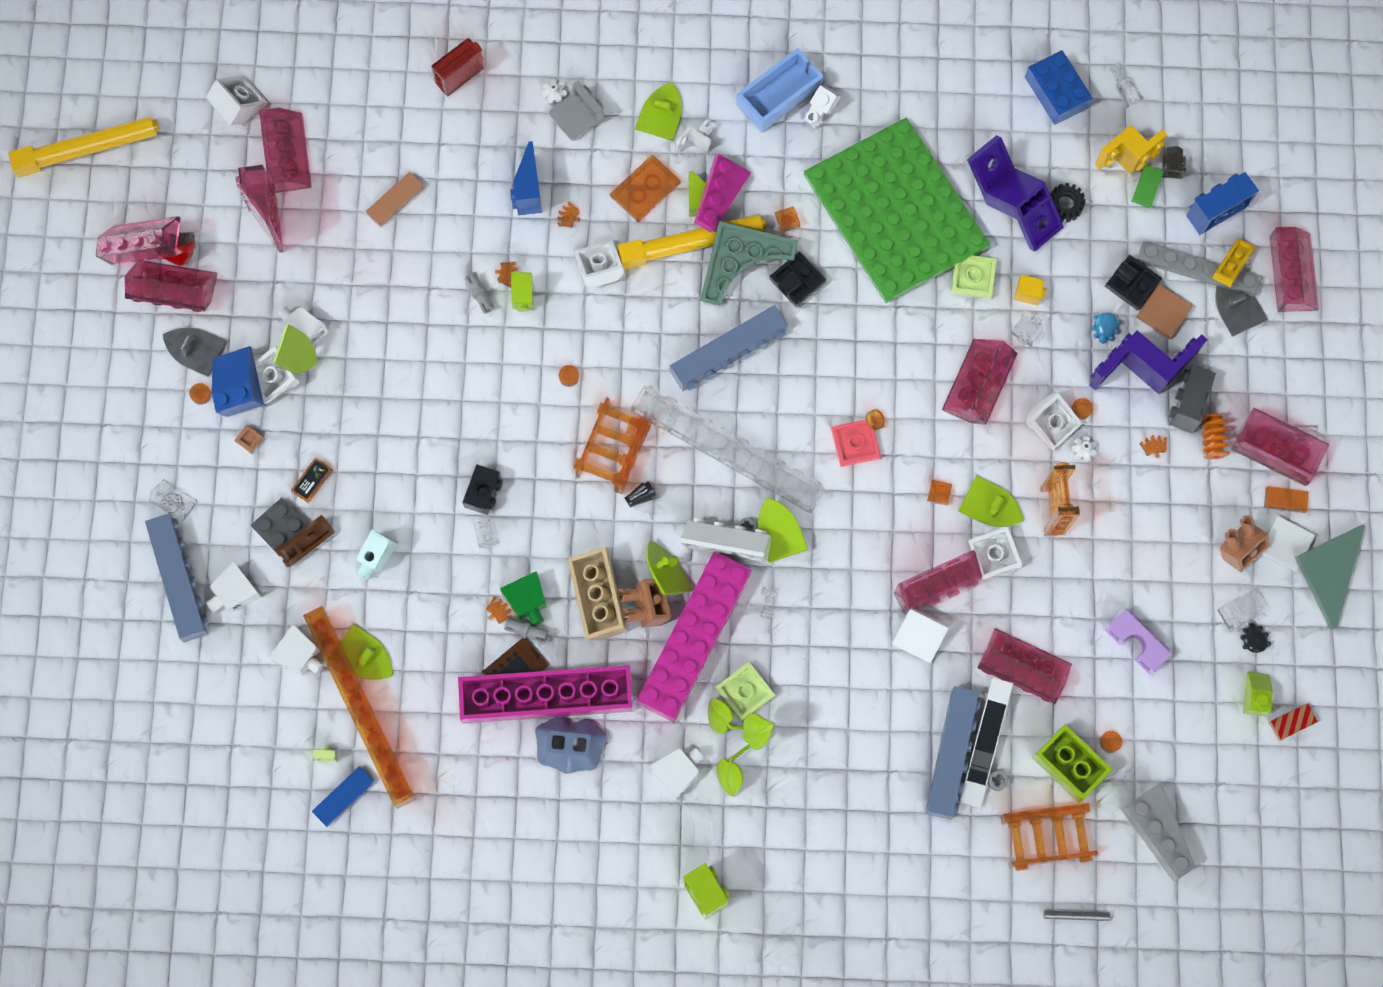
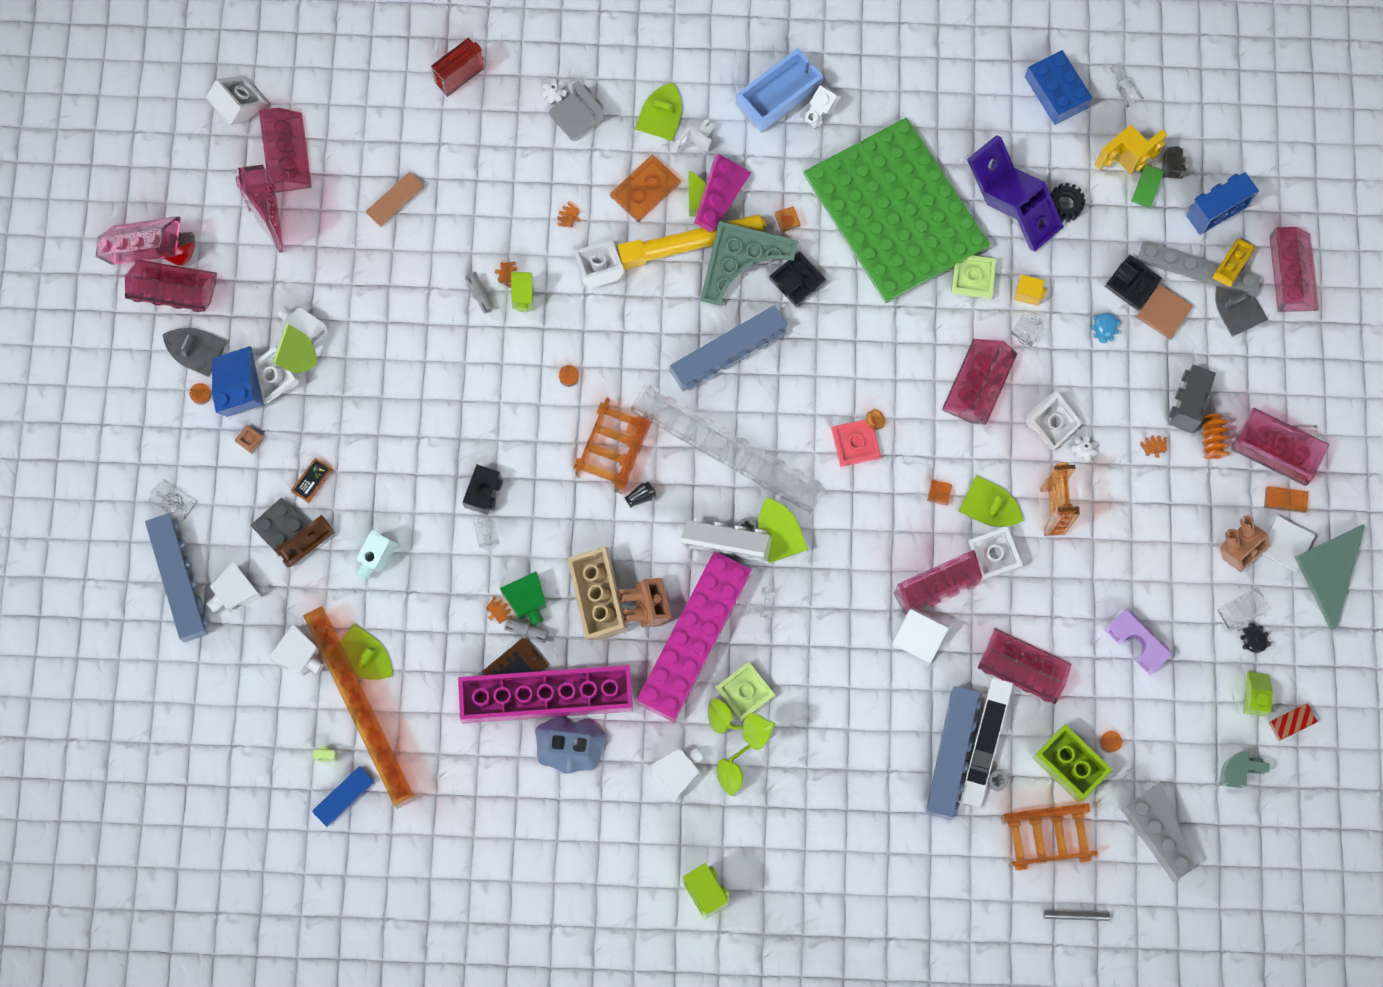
yellow brick [8,116,160,178] -> none
blue slope [510,141,542,216] -> none
lime shield [646,540,694,596] -> none
clear orange tile [1071,398,1093,420] -> none
dark purple bracket [1089,330,1208,394] -> none
none -> sand green brick [1220,751,1270,788]

